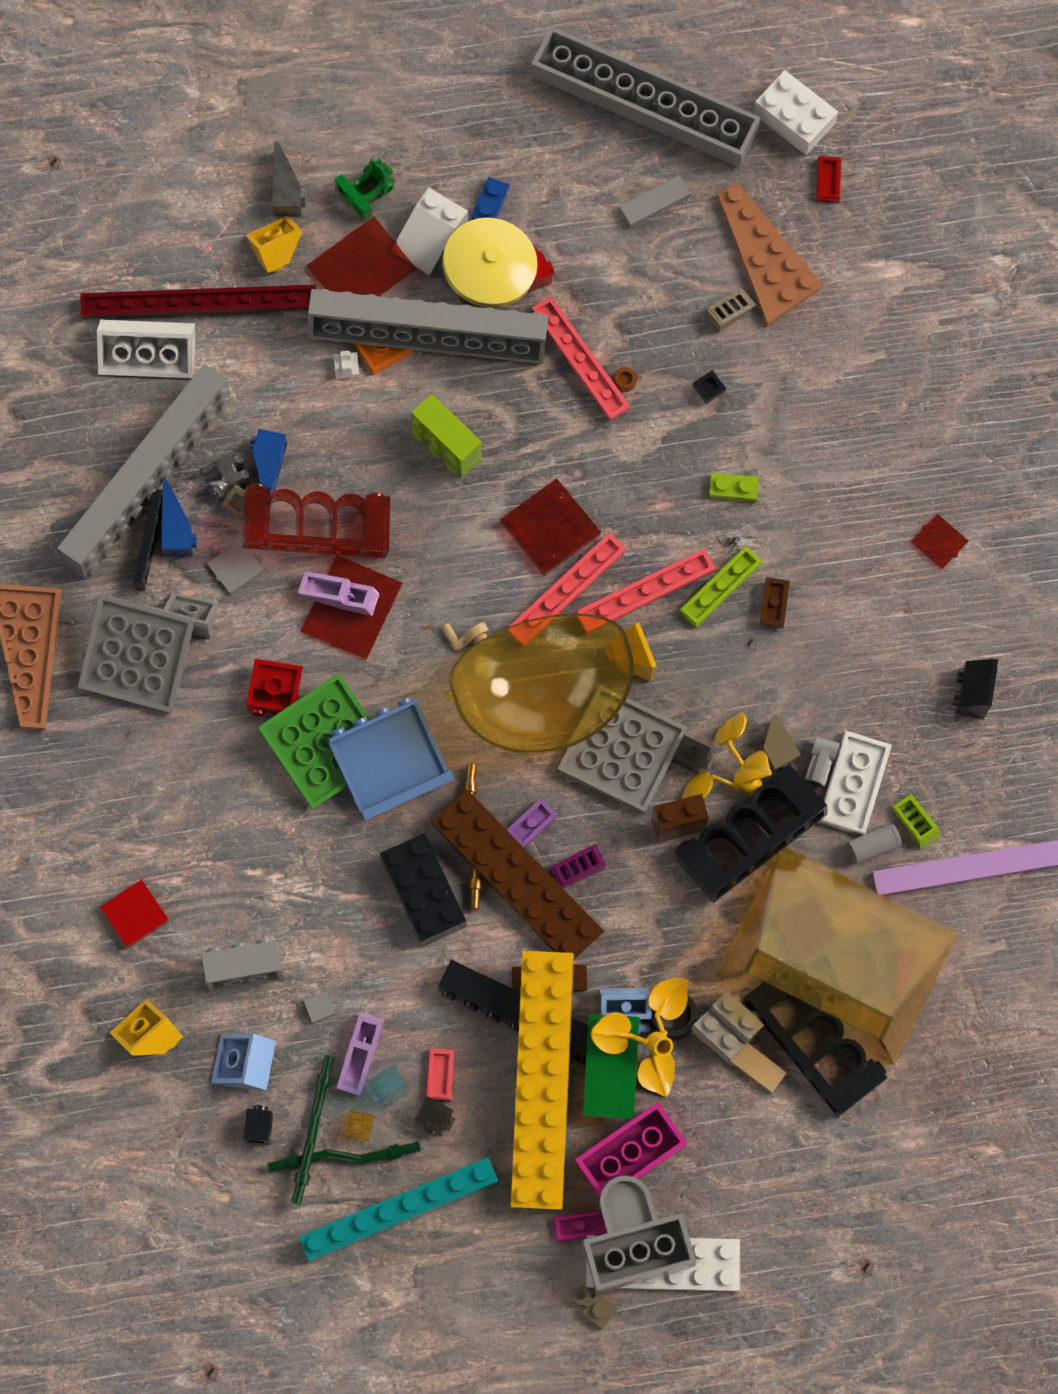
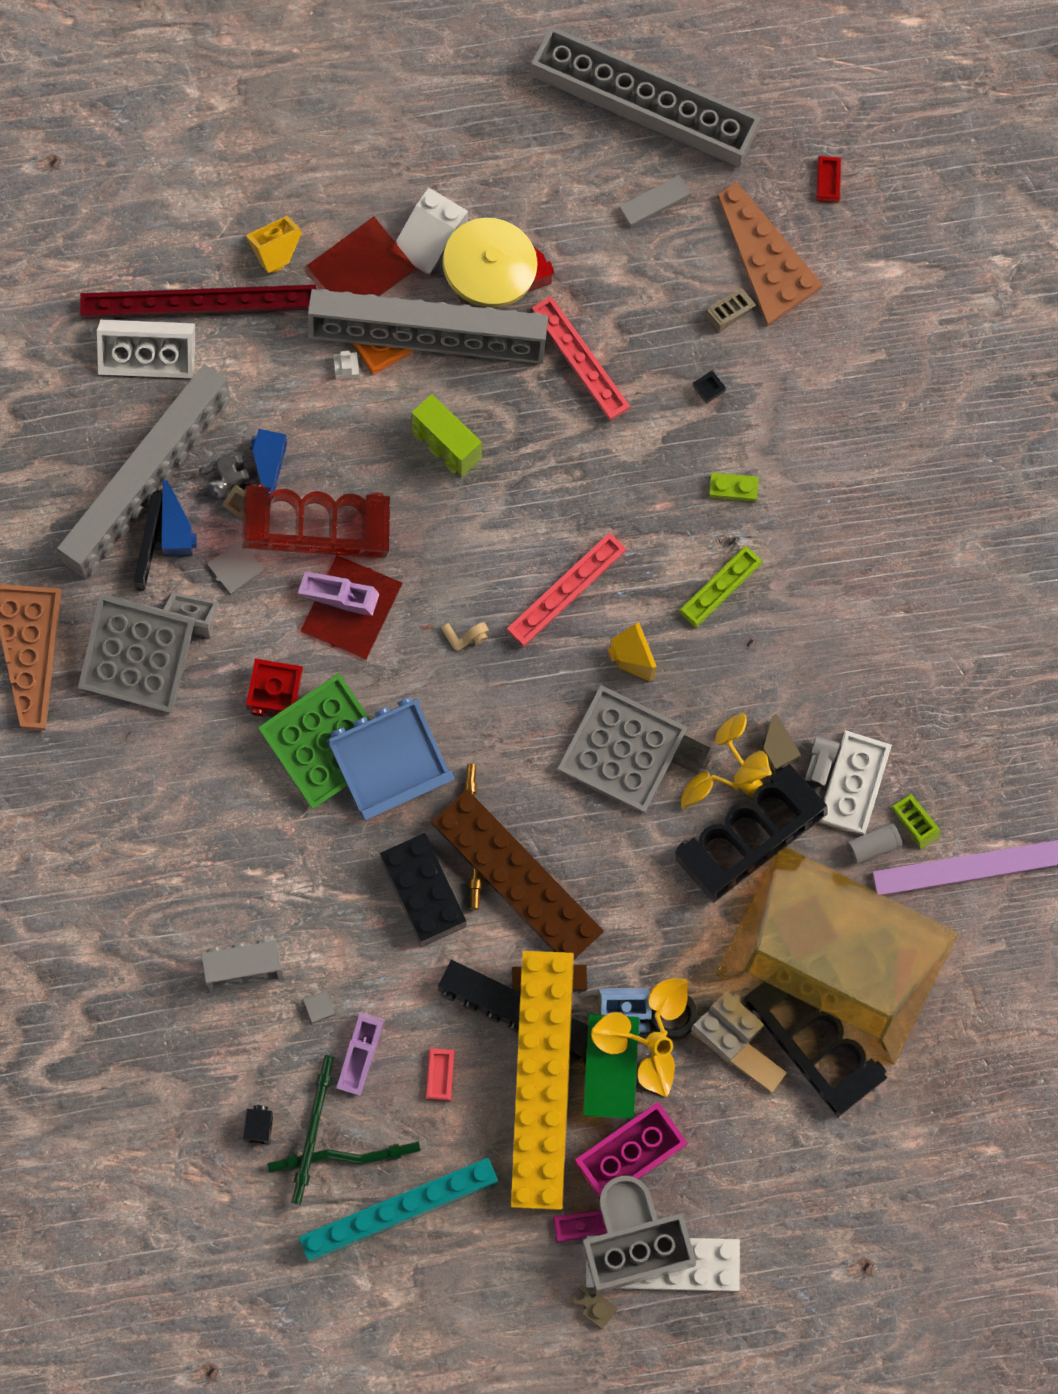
red tile [100,879,169,948] -> none
yellow slope [109,999,183,1056] -> none
light blue slope [211,1034,276,1090] -> none
flat silver slope [272,142,306,216] -> none
green tile [334,158,397,222] -> none
clear yellow tile [344,1110,374,1141] -> none
clear light blue brick [367,1064,409,1109] -> none
clear smoke brick [415,1097,456,1137] -> none
clear yellow windscreen [445,614,636,754] -> none
blue plate [471,176,510,220] -> none
clear red plate [500,478,601,576] -> none
medium lavender plate [507,798,558,848] -> none
magenta slope [550,844,606,888] -> none
coral plate [577,548,716,634] -> none
dark orange tile [613,367,637,392] -> none
reddish brown brick [651,794,709,844] -> none
white brick [753,70,838,155] -> none
reddish brown plate [759,577,790,629] -> none
clear red piece [911,514,968,569] -> none
black slope [952,659,999,719] -> none

